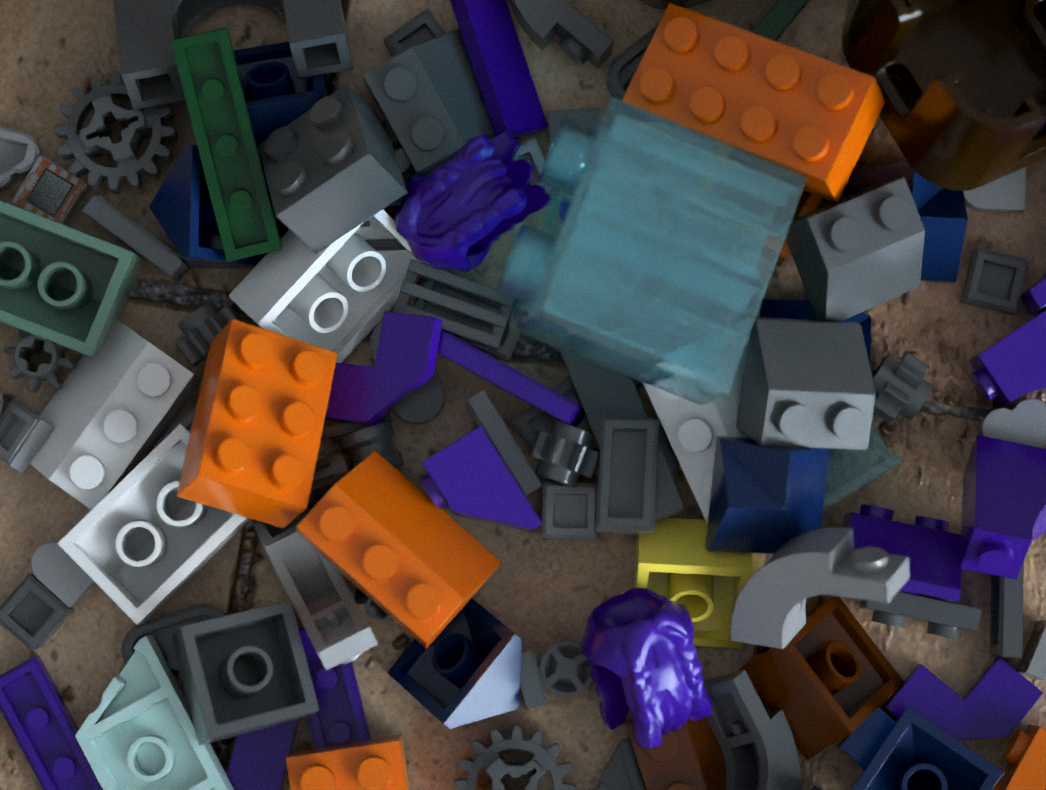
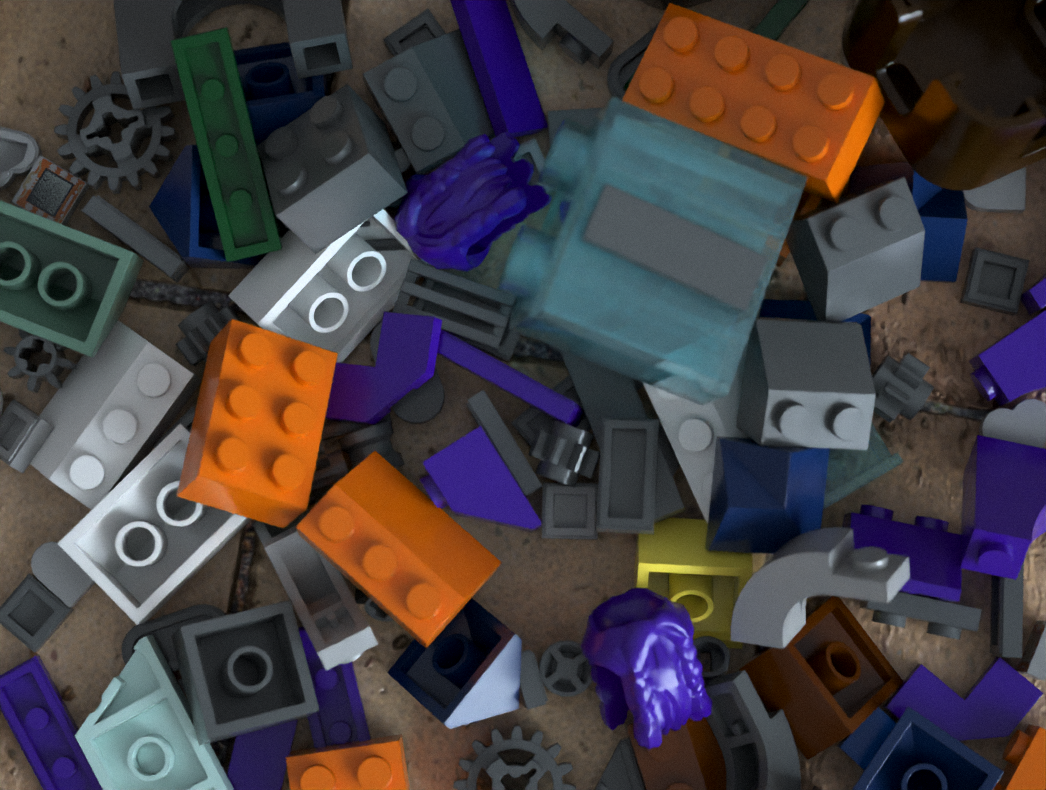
none -> dark grey tile [580,183,769,314]
none -> dark grey hinge [693,636,730,681]

